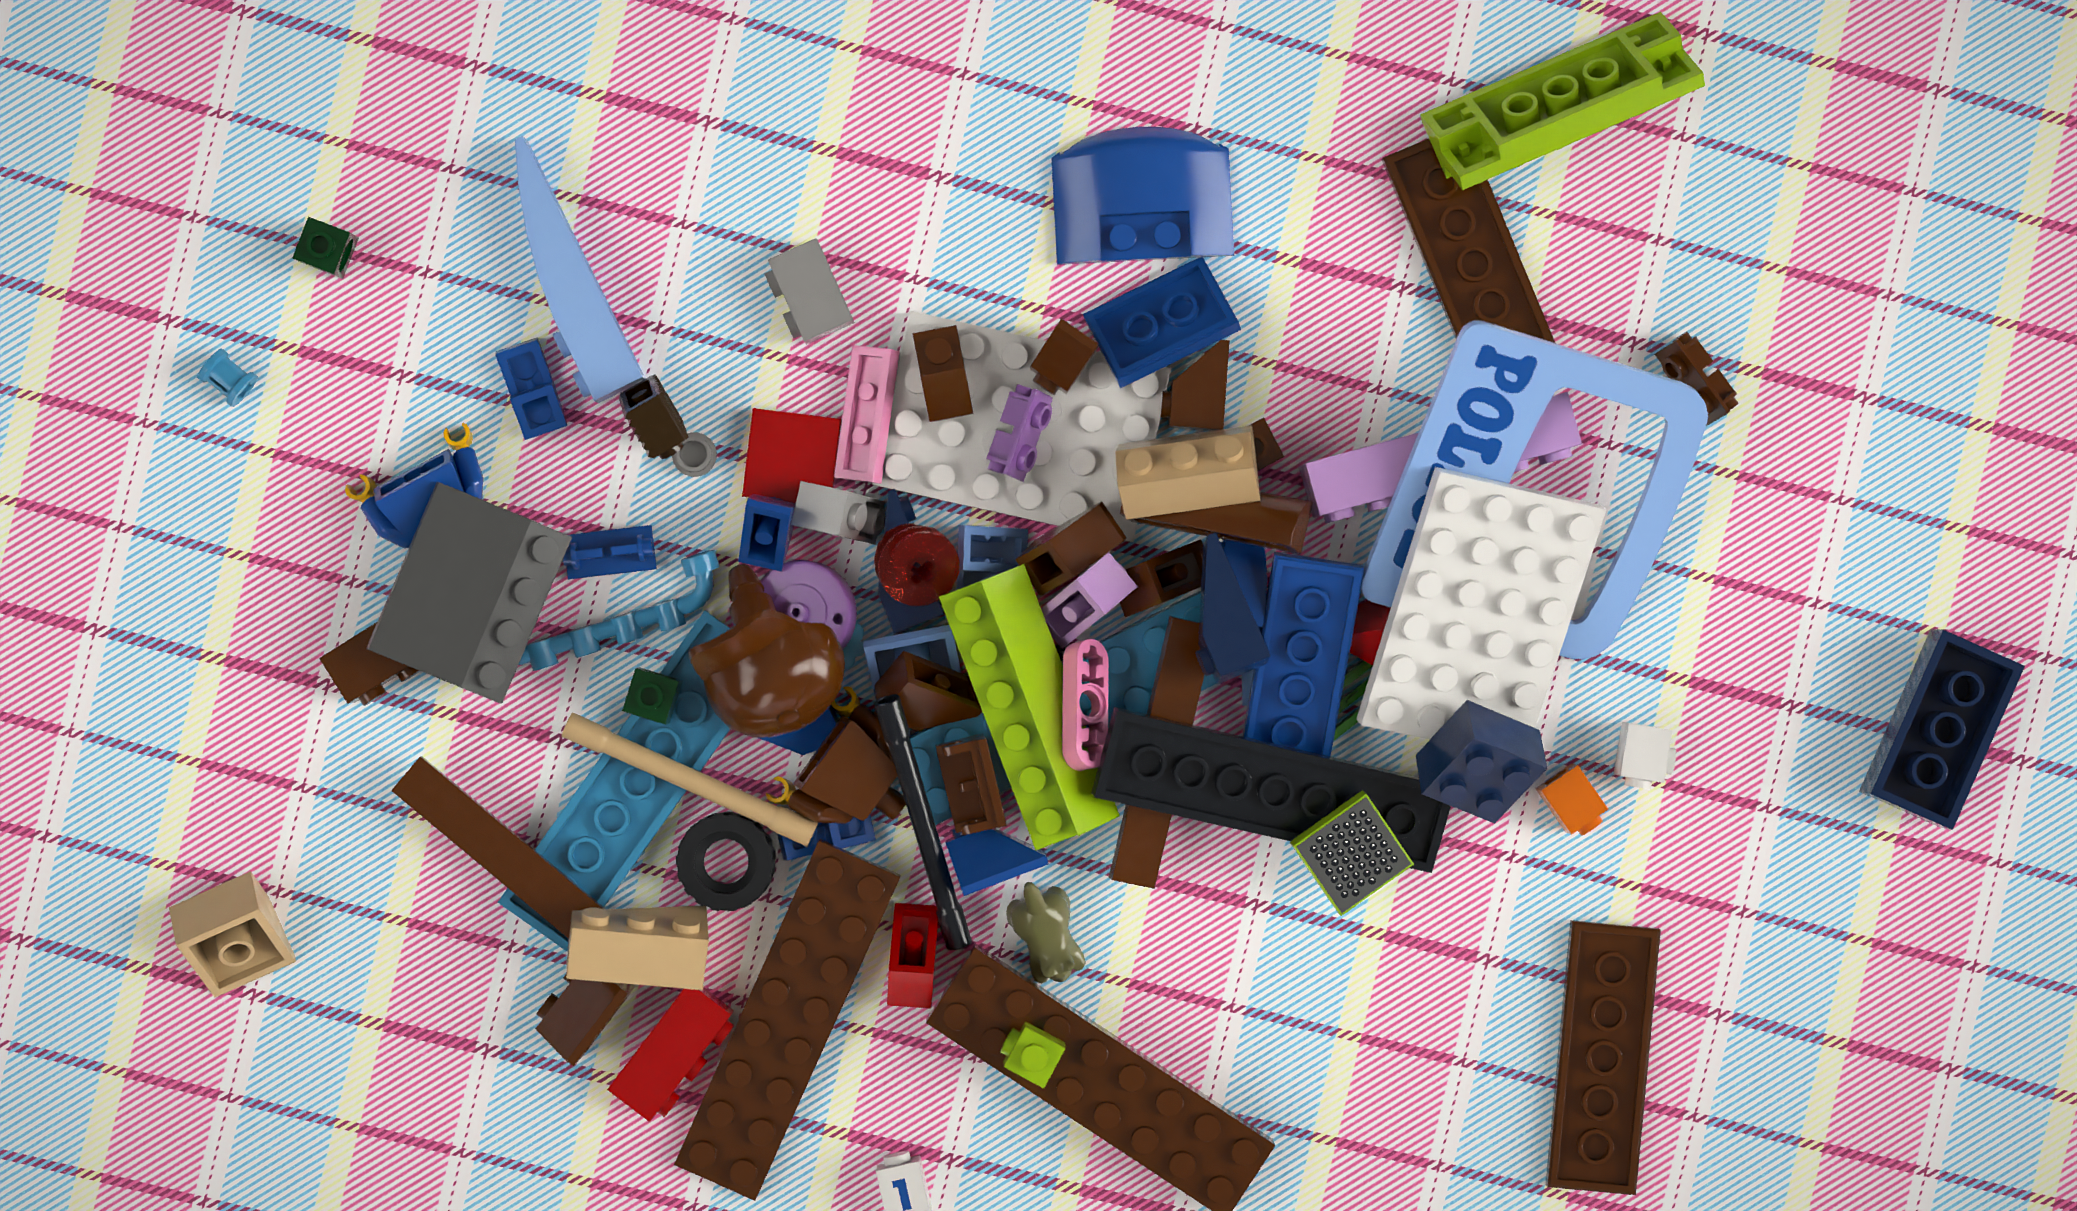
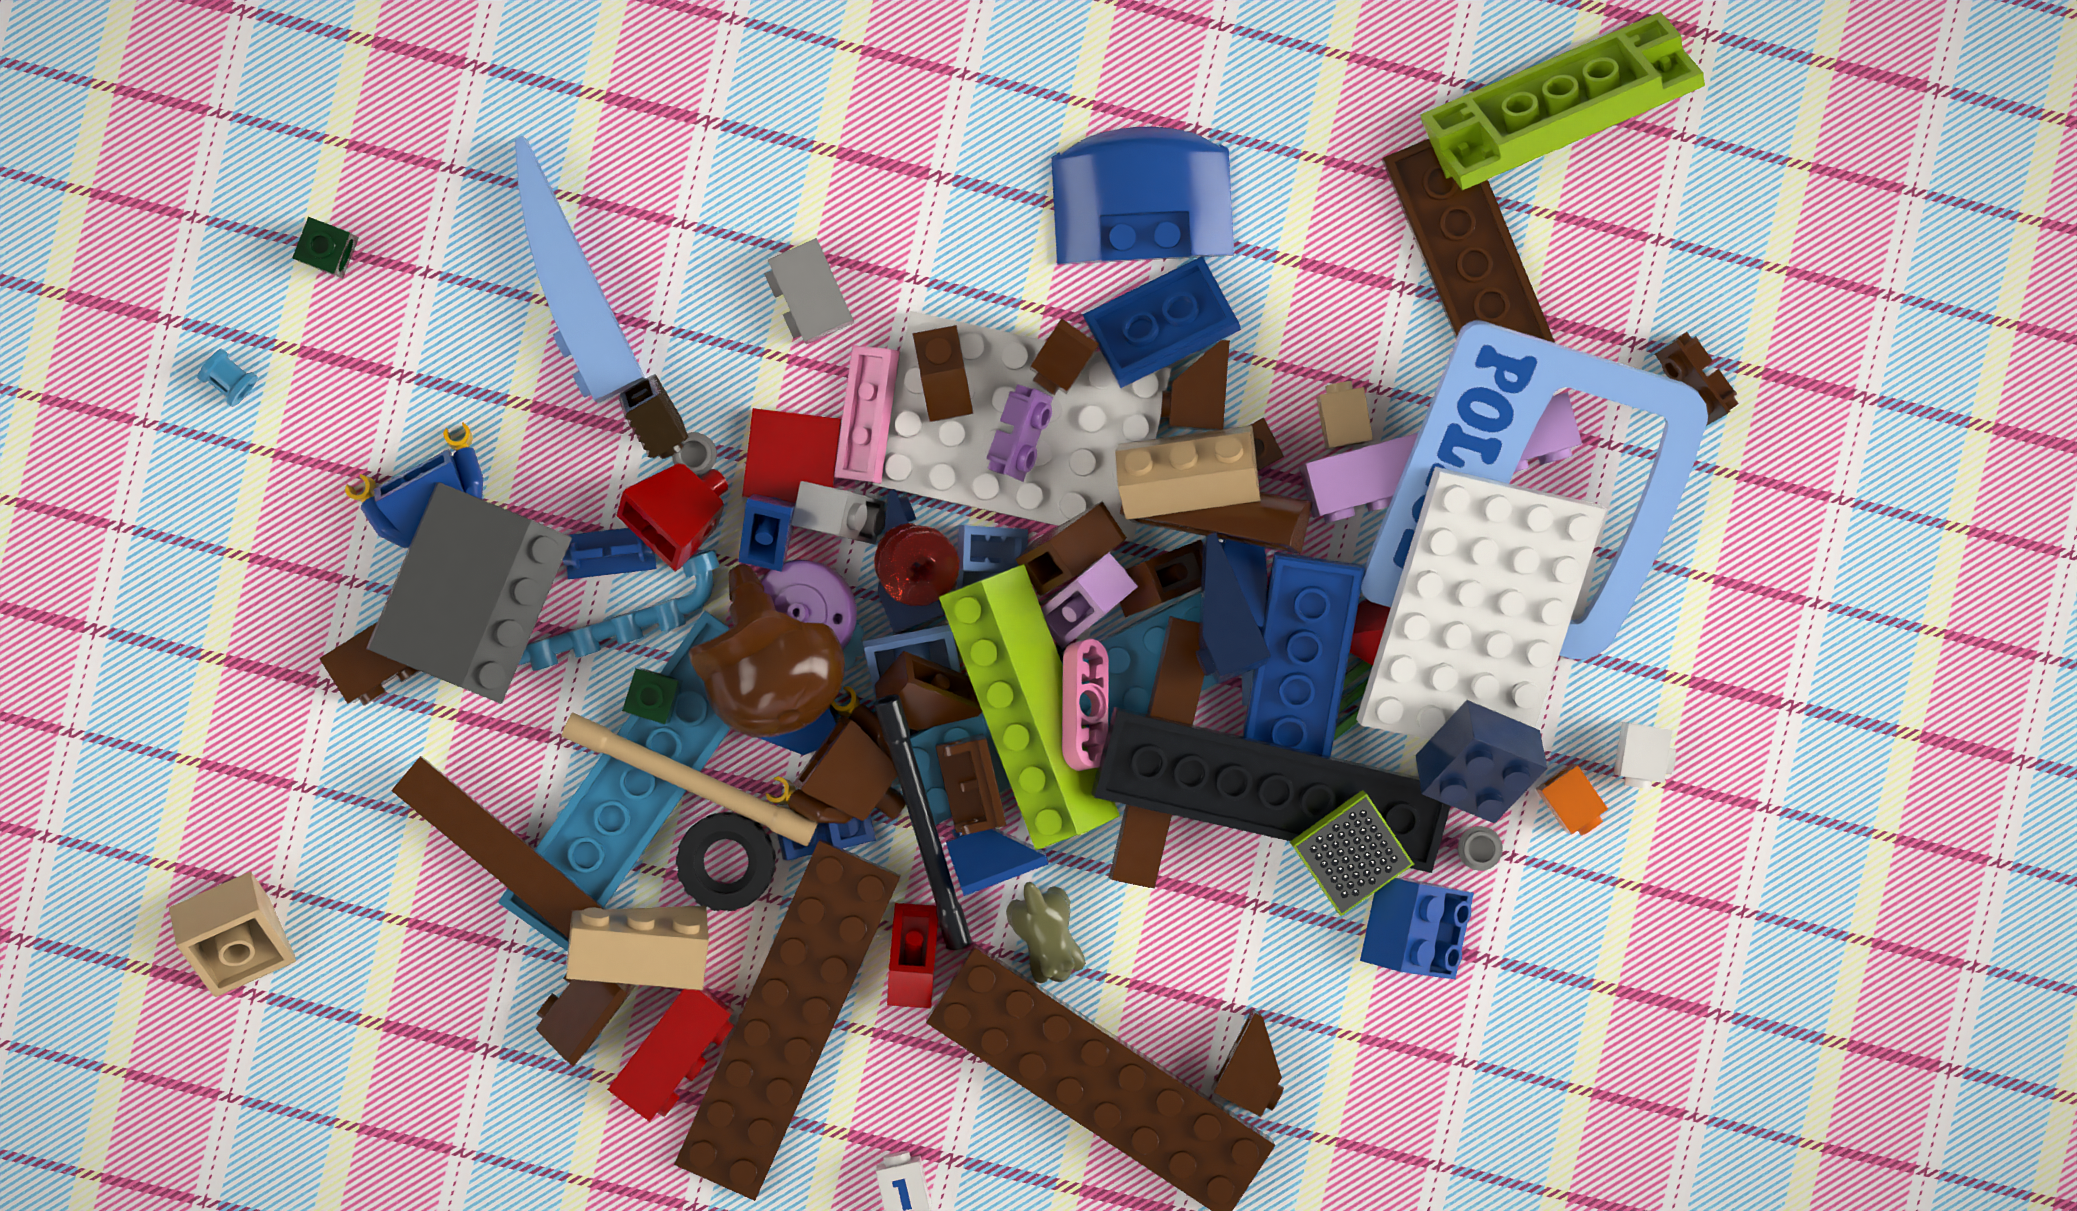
blue slope [495,337,567,440] -> none
lime brick [1000,1021,1065,1088] -> none
reddish brown tile [1545,920,1661,1195] -> none
dark blue brick [1859,629,2025,830] -> none
none -> red torso [616,463,728,572]
none -> reddish brown slope [1211,1009,1284,1117]
none -> tan brick [1316,381,1373,450]
none -> blue slope [1360,877,1474,980]
none -> light grey plate [1458,826,1503,871]

